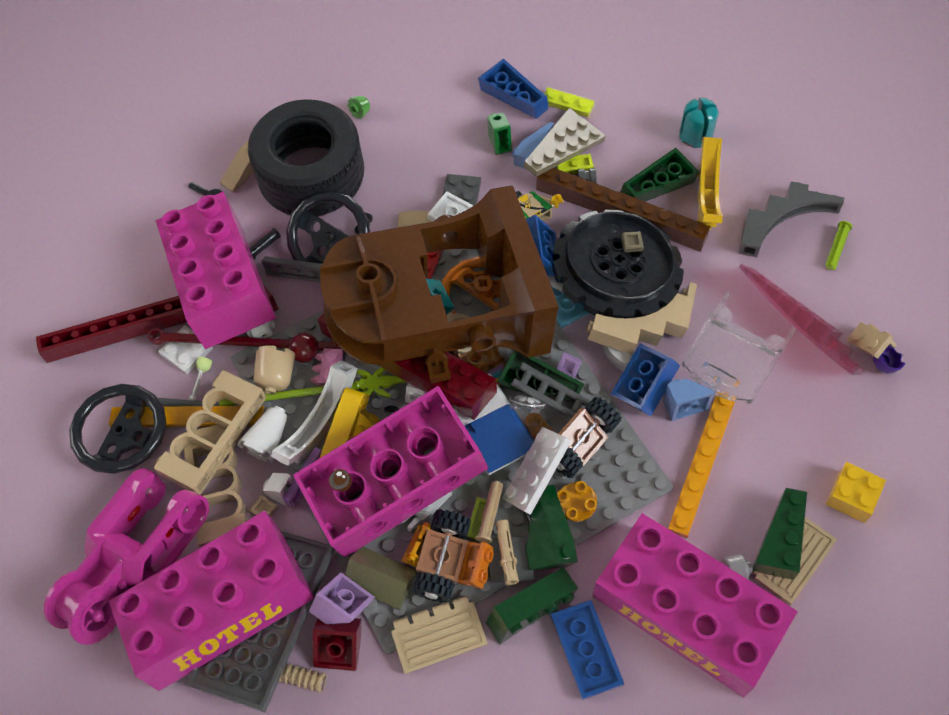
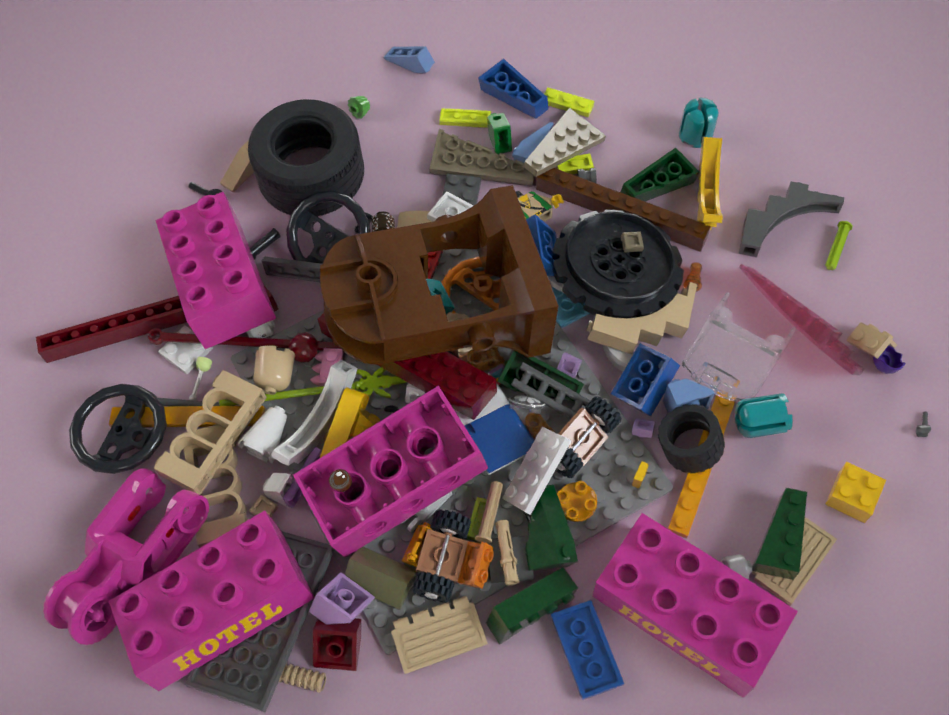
reddish brown tile [424,348,451,384] -> none
none -> dark brown head [372,211,395,232]
none -> medium blue slope [384,46,435,73]
none -> dark tan wing [429,129,534,185]
none -> neon yellow tile [439,108,491,128]
none -> lavender plate [632,418,655,438]
none -> yellow tile [632,461,649,488]
none -> black tyre [658,404,725,473]
none -> clear orange pin [683,262,702,292]
none -> teal cylinder [735,393,793,438]
none -> dark grey hand [916,411,931,437]

